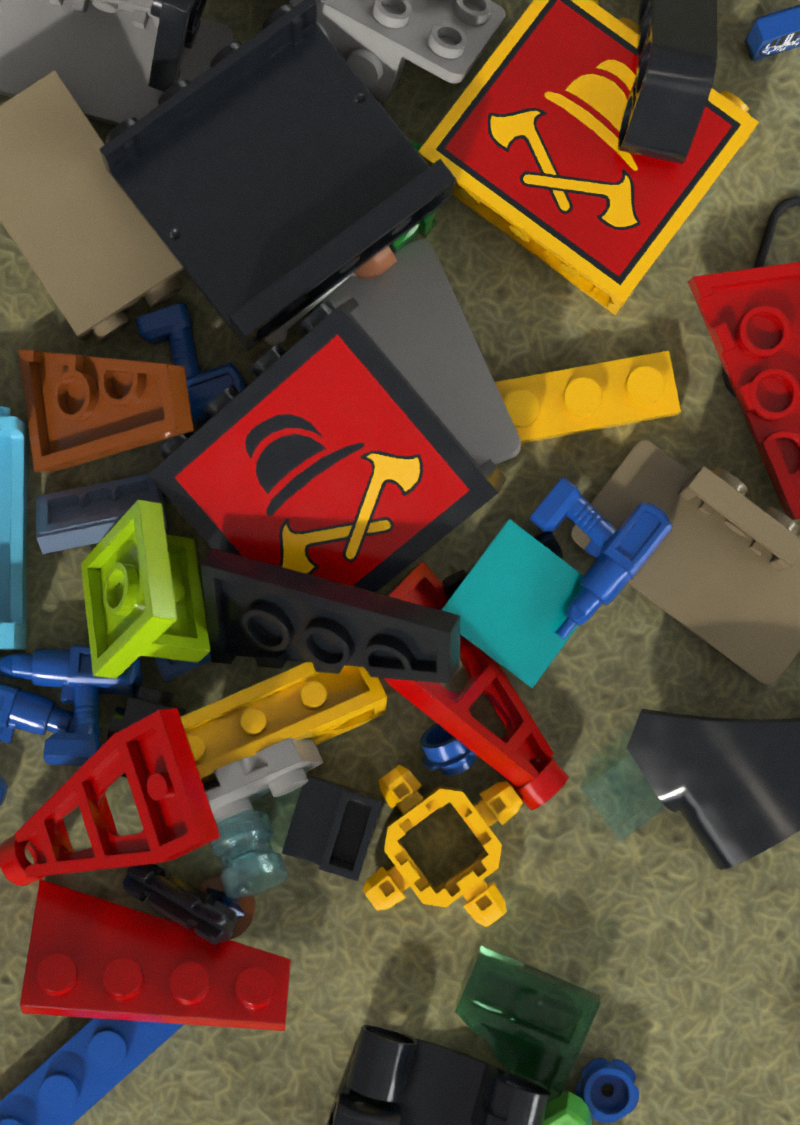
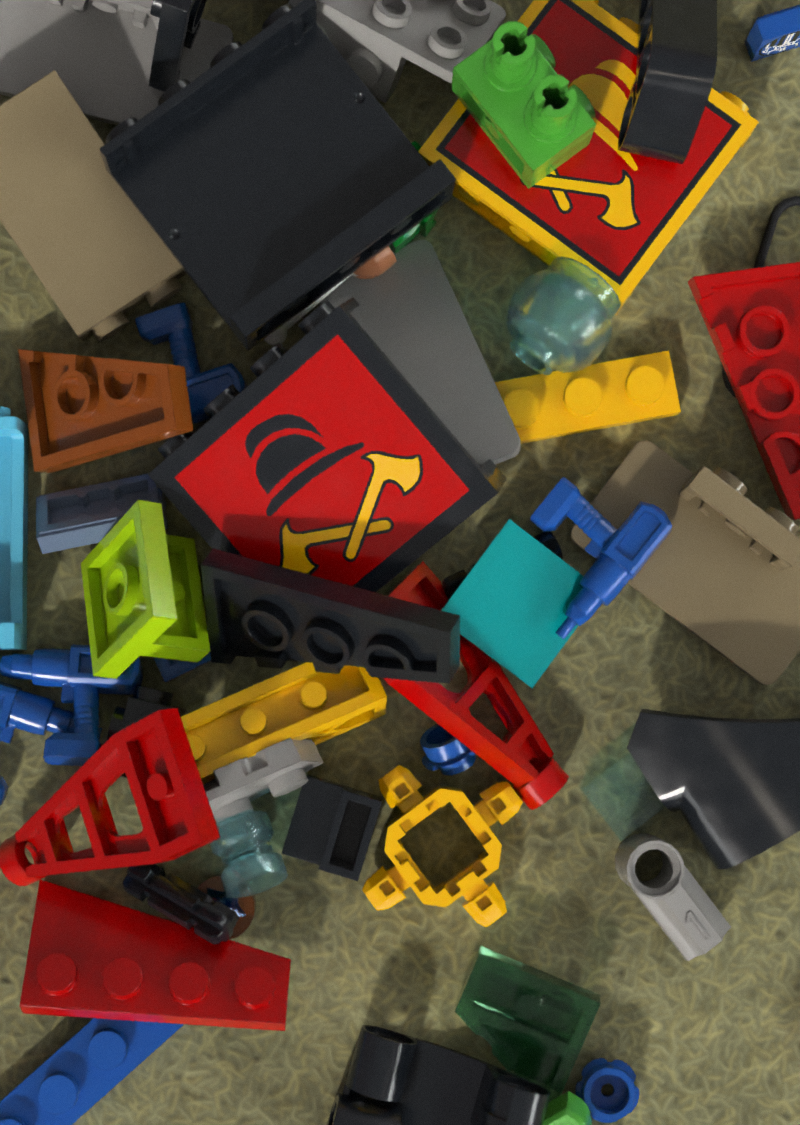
none -> bright green brick [451,21,596,189]
none -> clear light blue piece [505,256,621,375]
none -> light grey piece [615,833,731,961]

